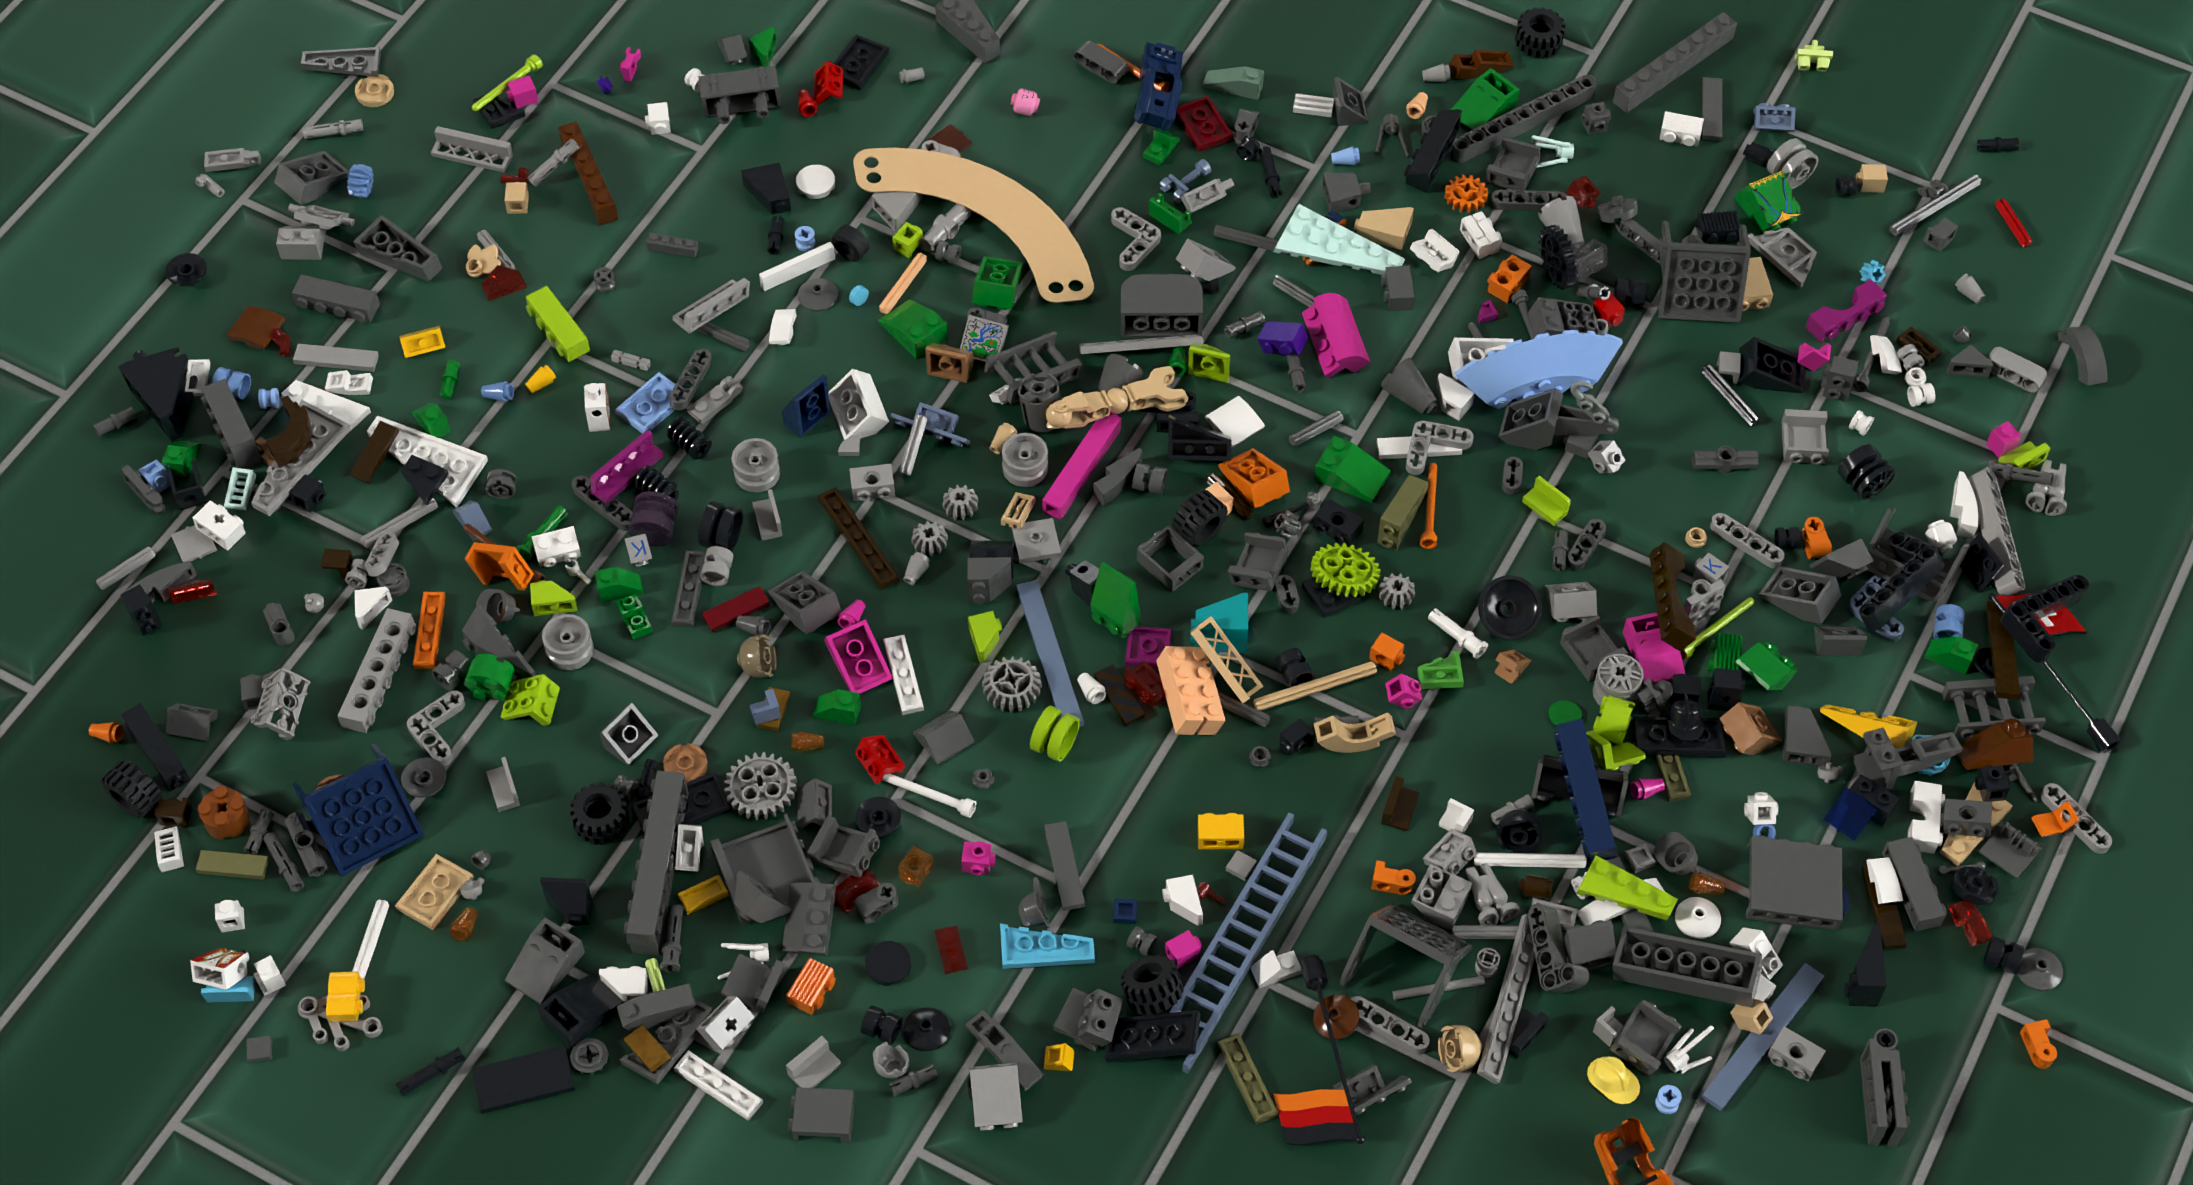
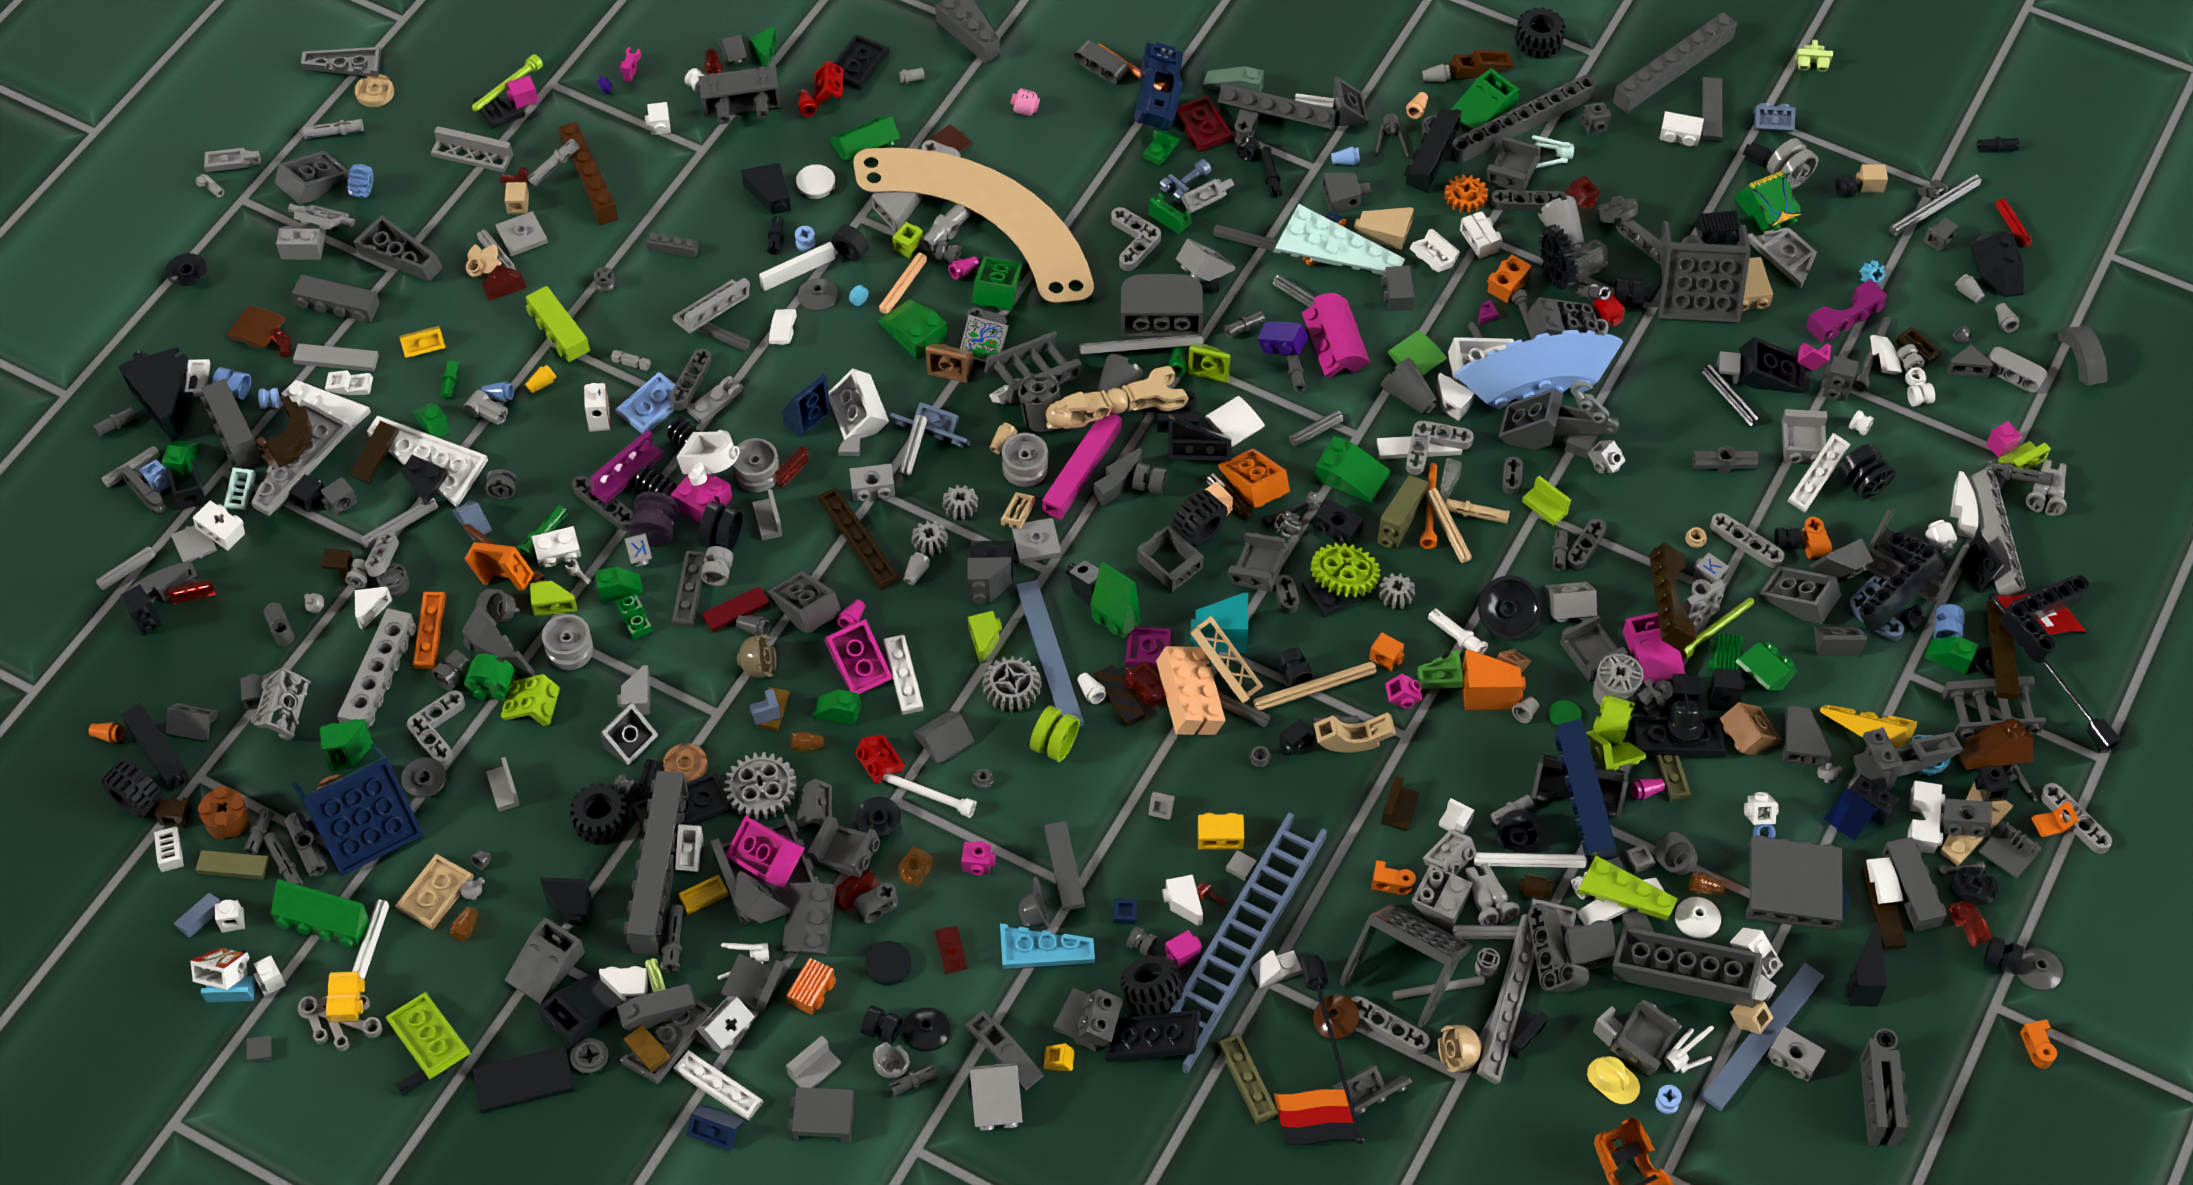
none -> light grey axle [101,446,160,488]
none -> sand blue slope [173,893,221,938]
none -> green slope [271,879,370,948]
none -> green slope [320,719,373,772]
none -> dark grey brick [321,477,357,515]
none -> lime tile [385,992,471,1080]
none -> light grey piece [464,390,508,425]
none -> light grey plate [495,211,548,257]
none -> light grey slope [617,665,650,715]
none -> dark pink piece [671,474,732,523]
none -> white piece [676,430,739,485]
none -> dark blue panel [686,1105,744,1151]
none -> clear red cone [704,49,723,75]
none -> dark pink slope [725,816,805,889]
none -> clear red tile [775,445,810,488]
none -> green slope [829,116,900,162]
none -> dark pink cone [949,256,979,280]
none -> light grey tile [1148,792,1175,820]
none -> dark grey brick [1218,83,1338,130]
none -> bright green slope [1387,330,1447,376]
none -> tan axle [1426,488,1471,563]
none -> clear slope [1440,458,1462,503]
none -> tan pin [1446,498,1510,524]
none -> orange slope [1462,650,1526,710]
none -> light grey piece [1512,696,1539,723]
none -> white tile [1787,433,1851,513]
none -> black tile [1899,604,1922,633]
none -> black wedge [1970,231,2024,297]
none -> light grey cone [1995,303,2019,333]

